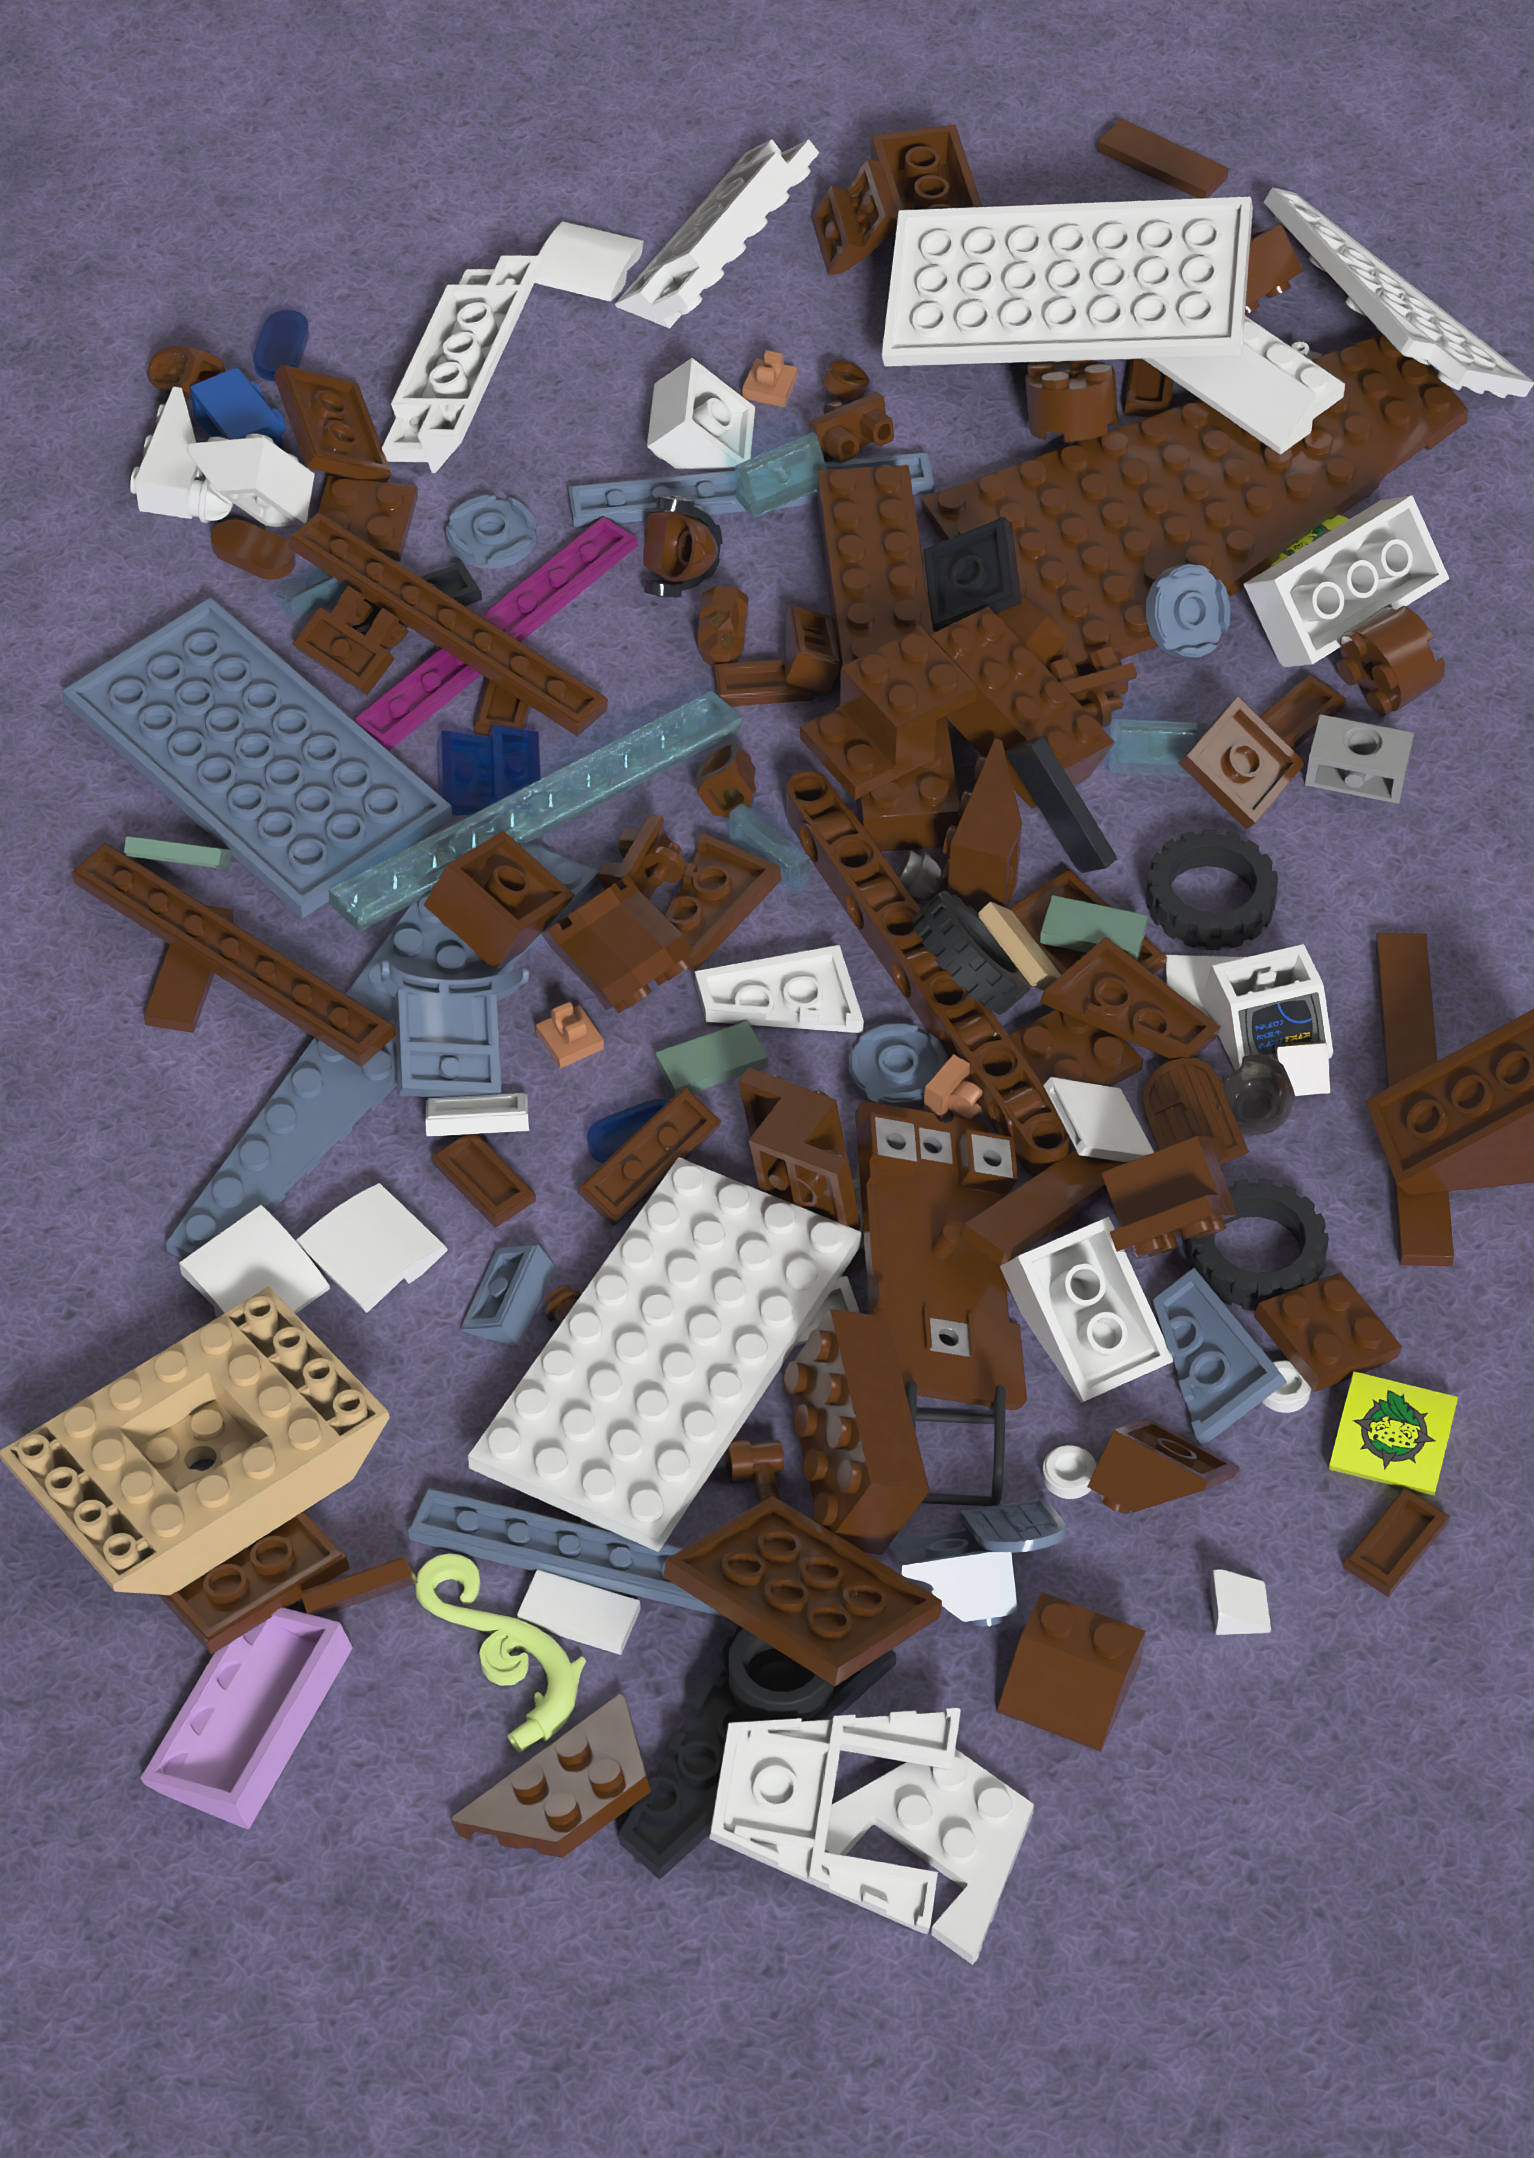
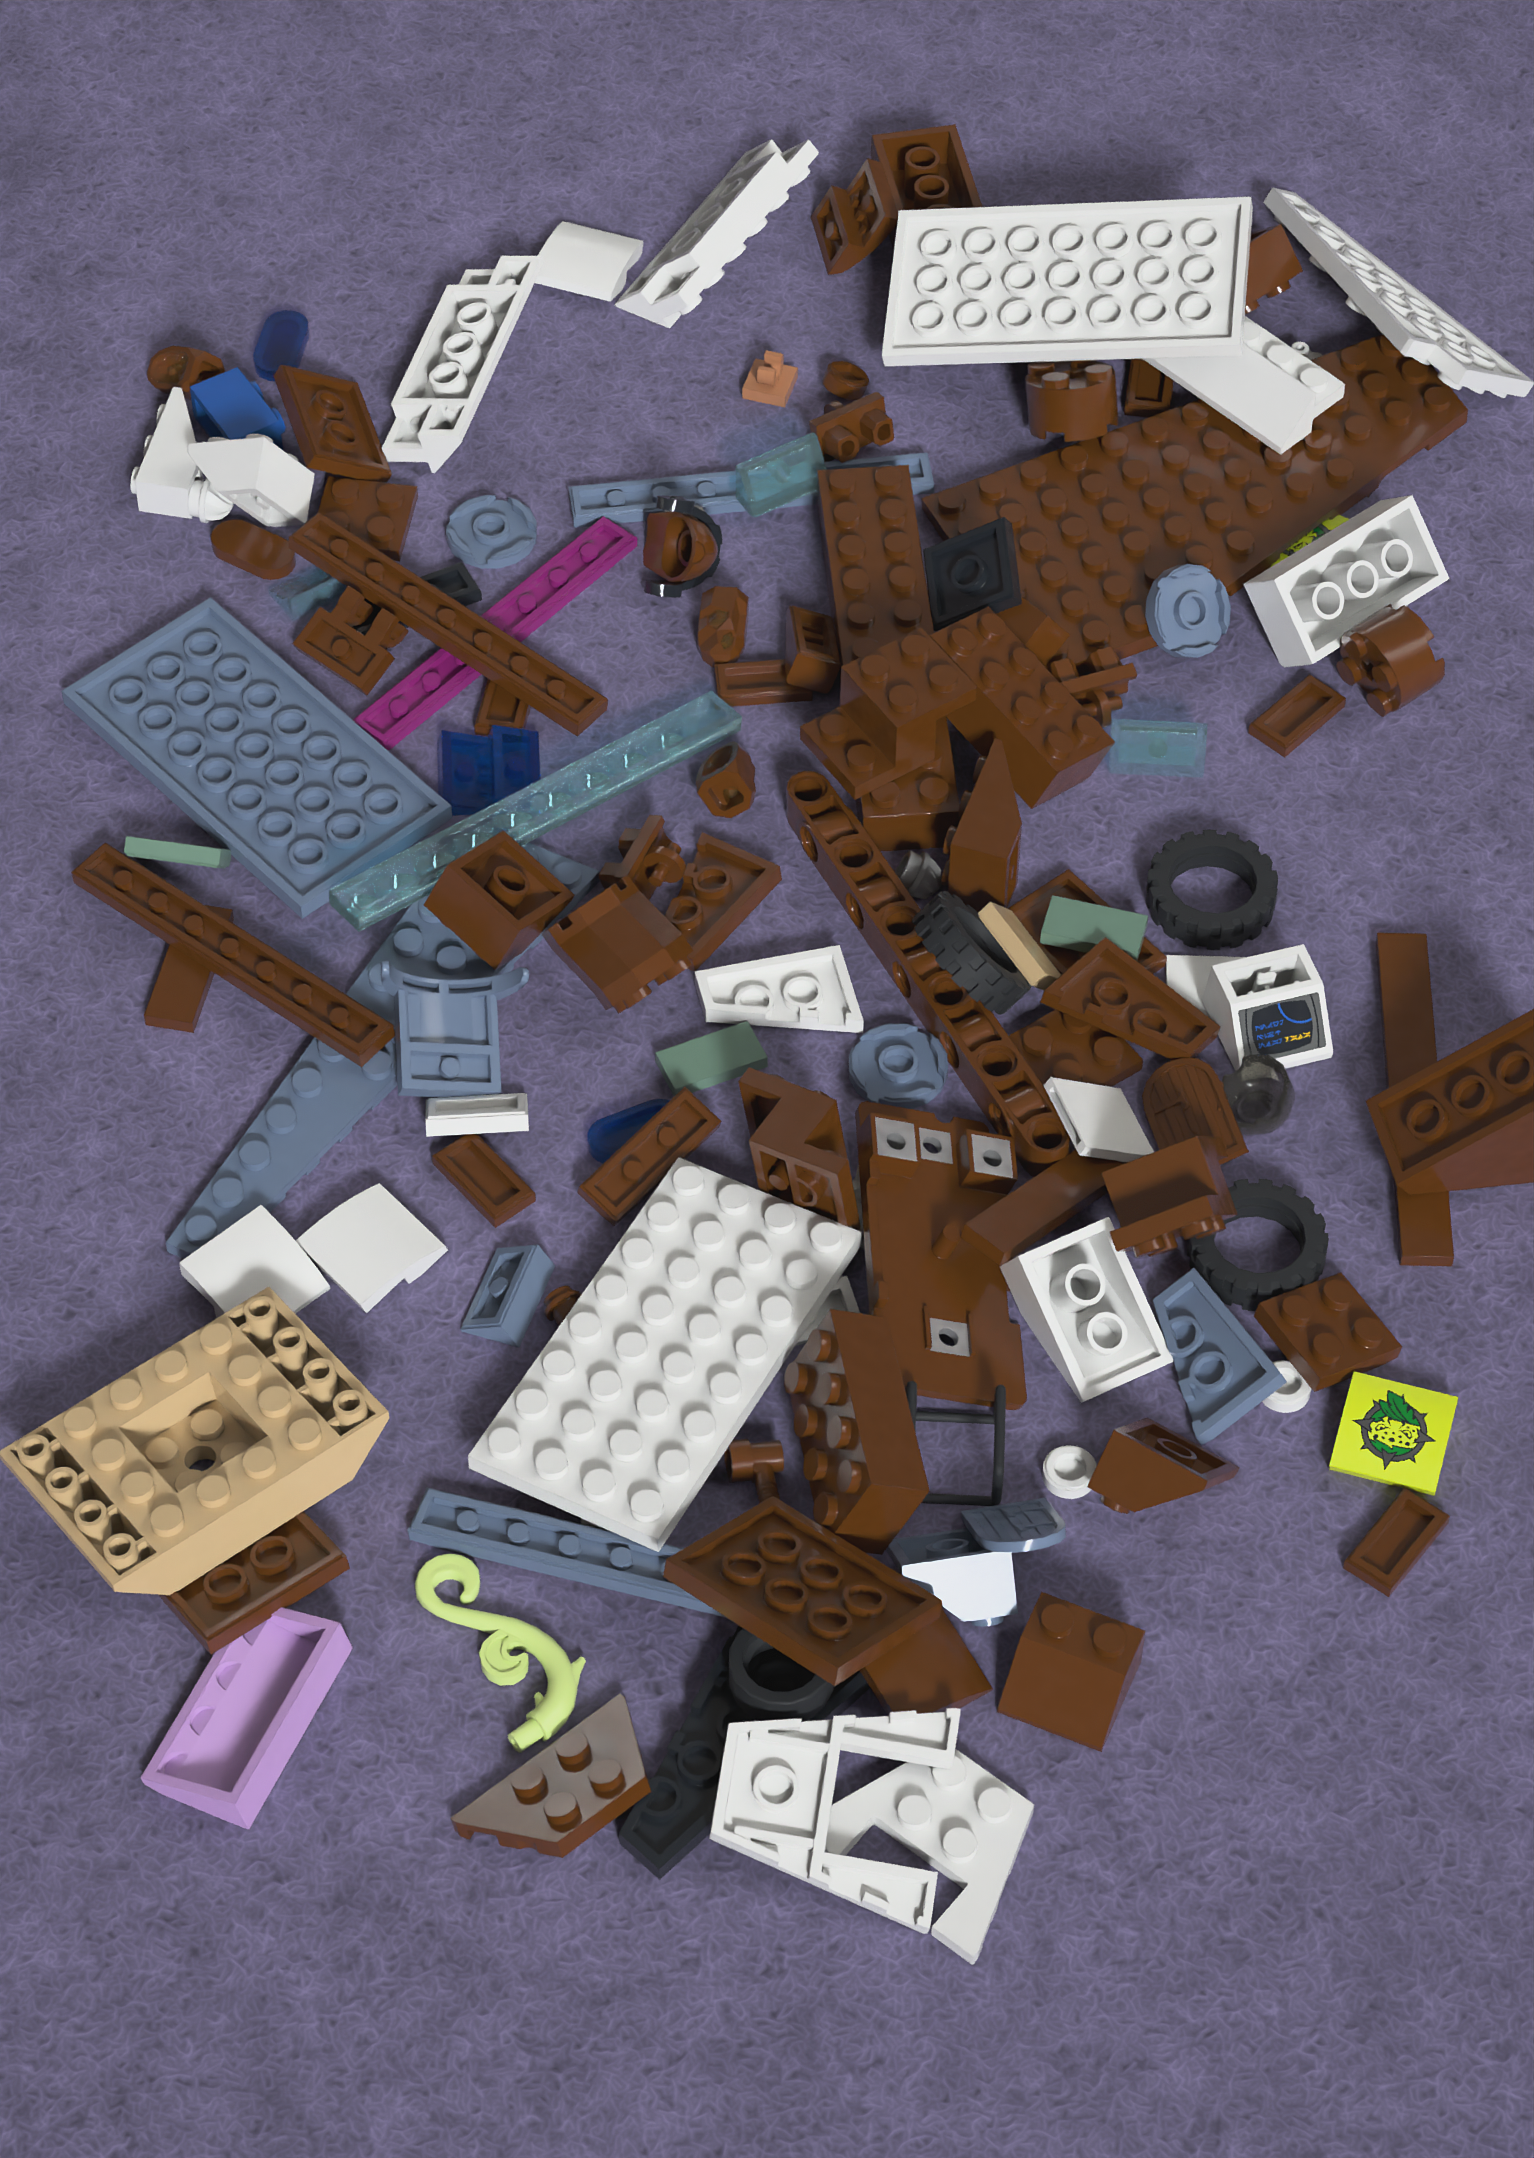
reddish brown tile [301,1557,418,1617] -> none
white tile [517,1569,640,1655] -> none
nougat tile [536,1002,604,1068] -> none
white slope [647,358,755,471] -> none
clear light blue tile [730,804,810,895] -> none
nougat tile [924,1054,983,1122] -> none
black tile [1005,736,1117,873] -> none
reddish brown tile [1097,118,1229,199] -> none
plate [1178,696,1306,829] -> none
white slope [1209,1570,1271,1635] -> none
tile [1274,1040,1330,1097] -> none
light grey brick [1305,715,1414,804] -> none
none -> reddish brown slope [860,1608,993,1716]

